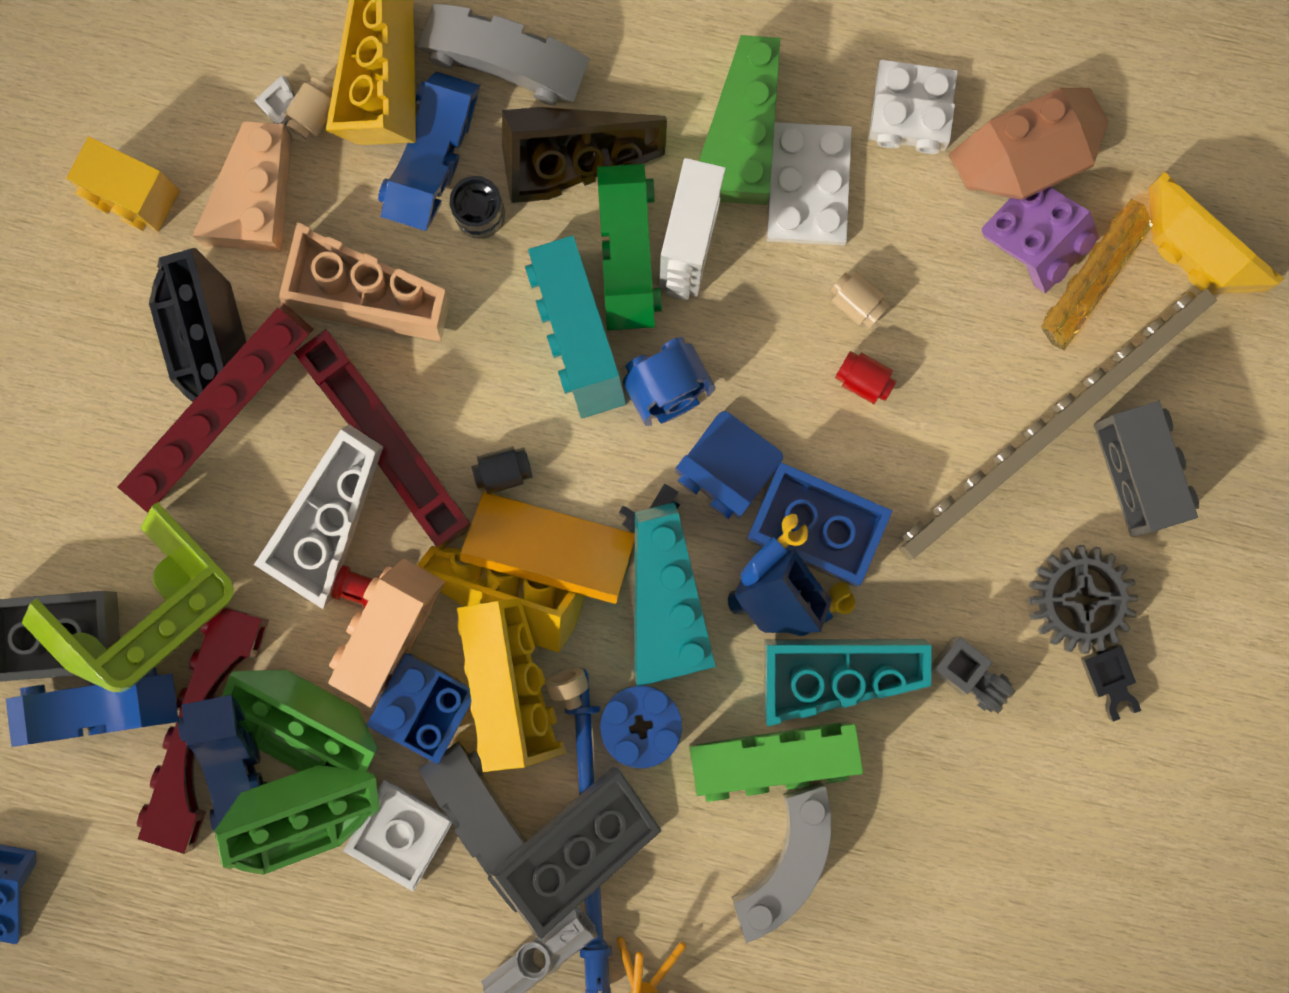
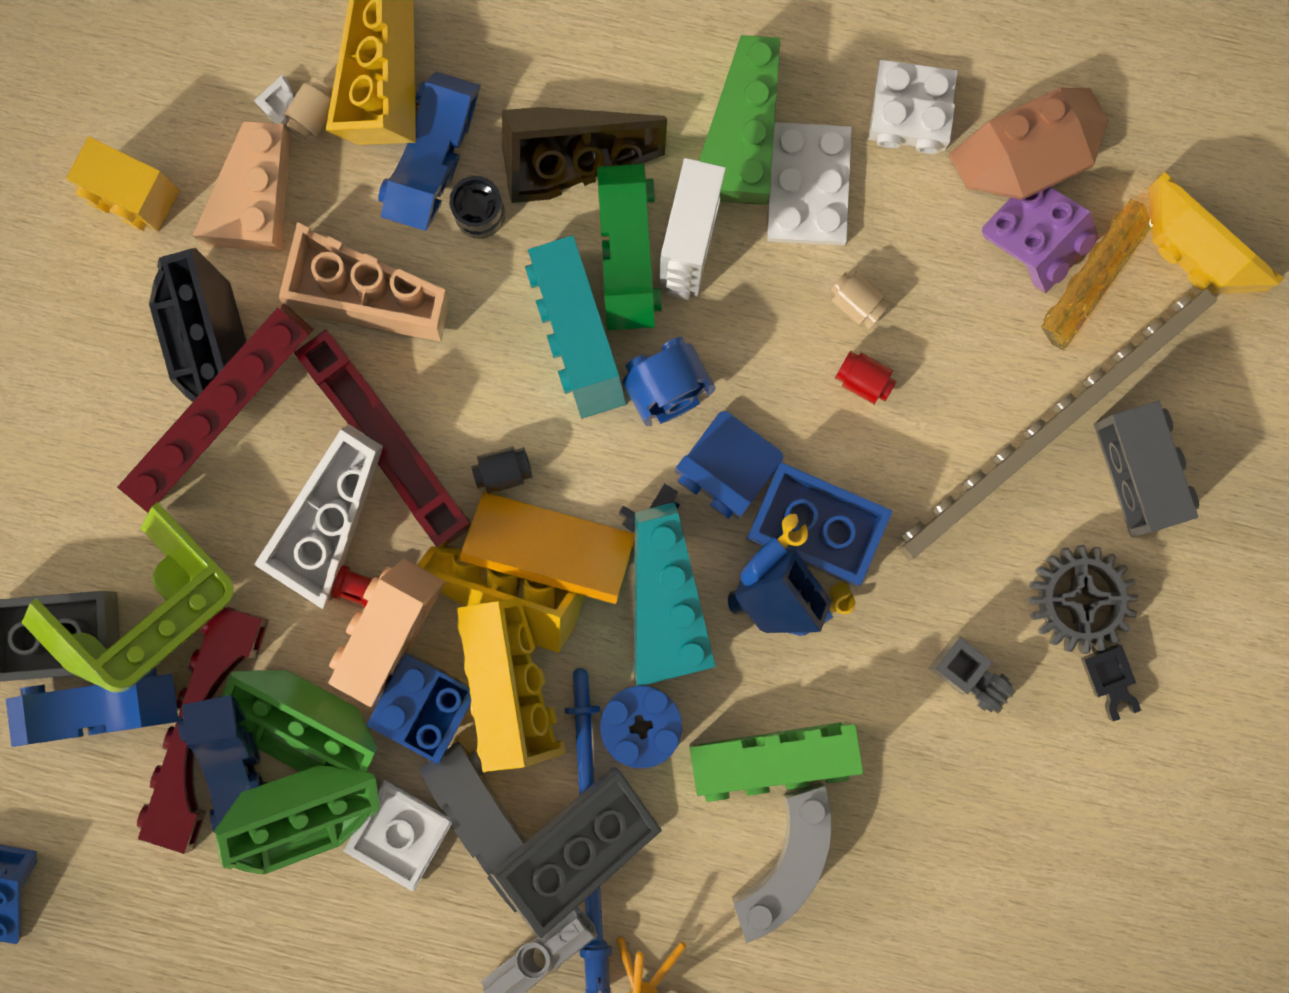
light grey brick [417,4,590,105] -> none
tan tile [545,668,589,710] -> none
teal wedge [765,639,932,727] -> none

